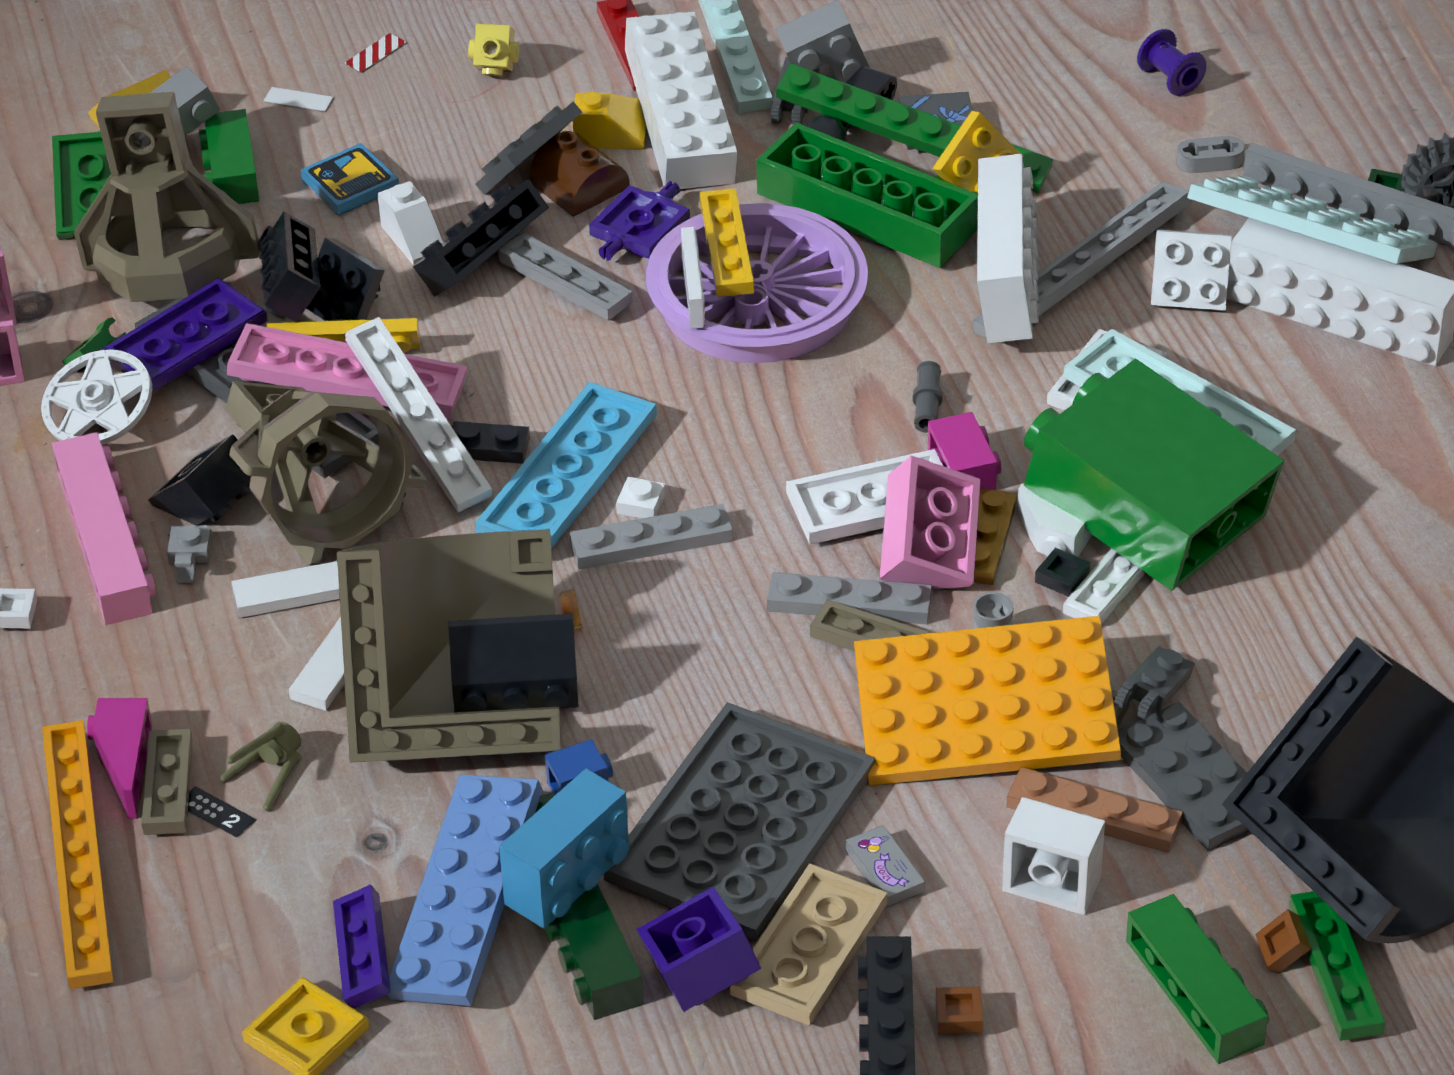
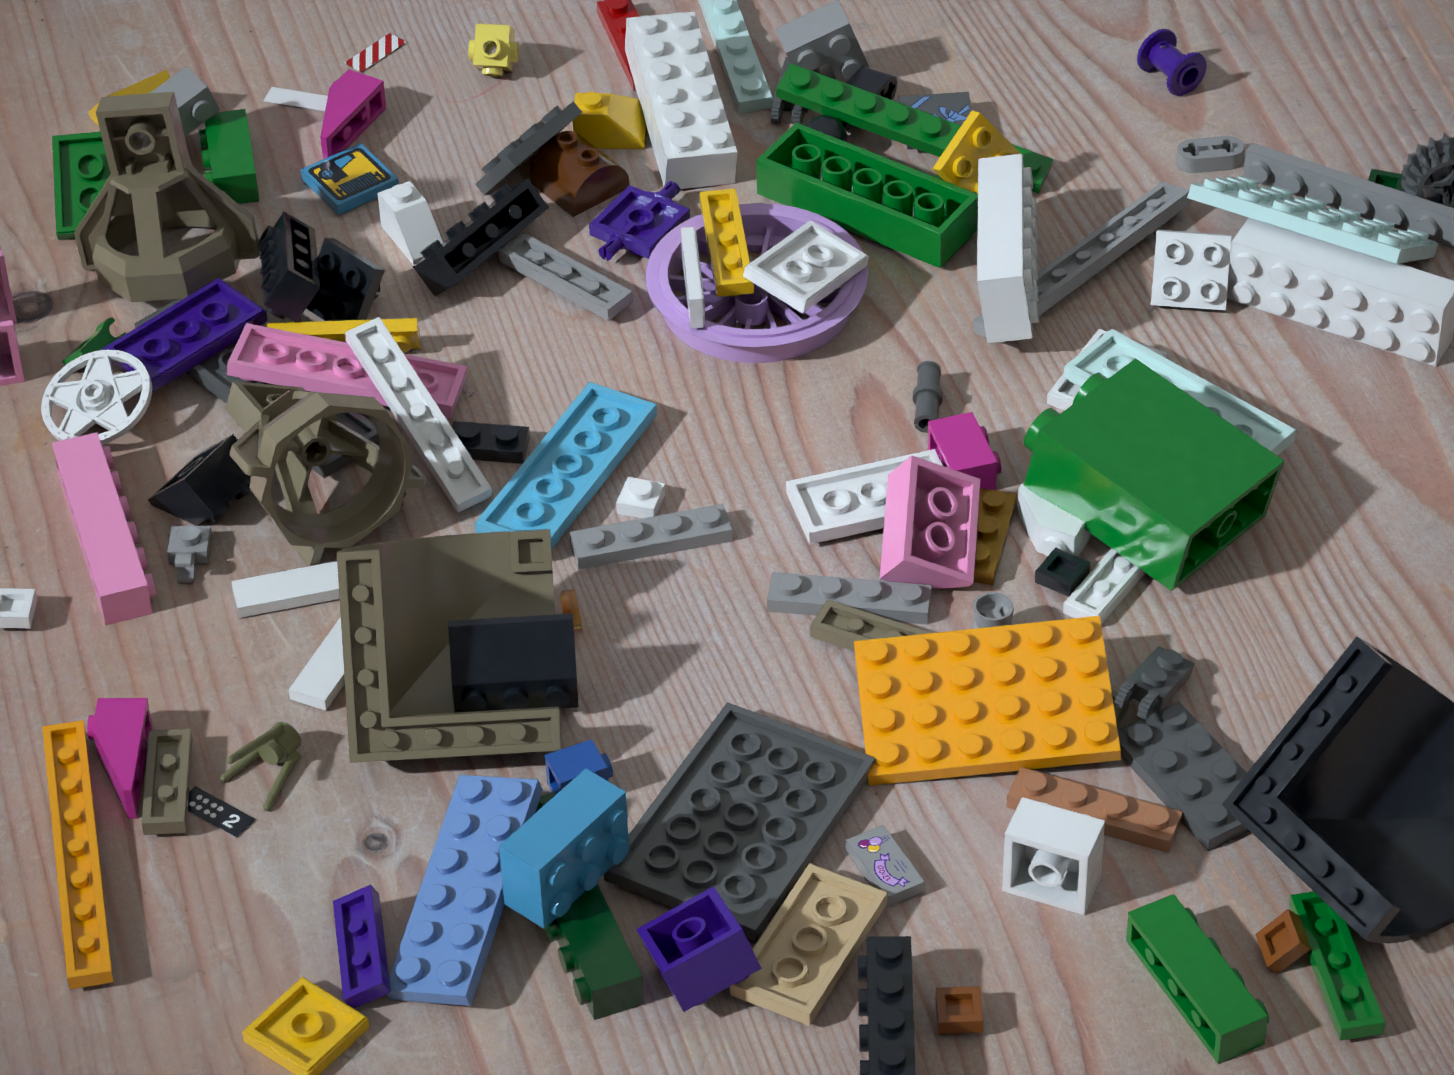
none -> dark pink slope [320,69,386,159]
none -> white tile [743,220,869,314]

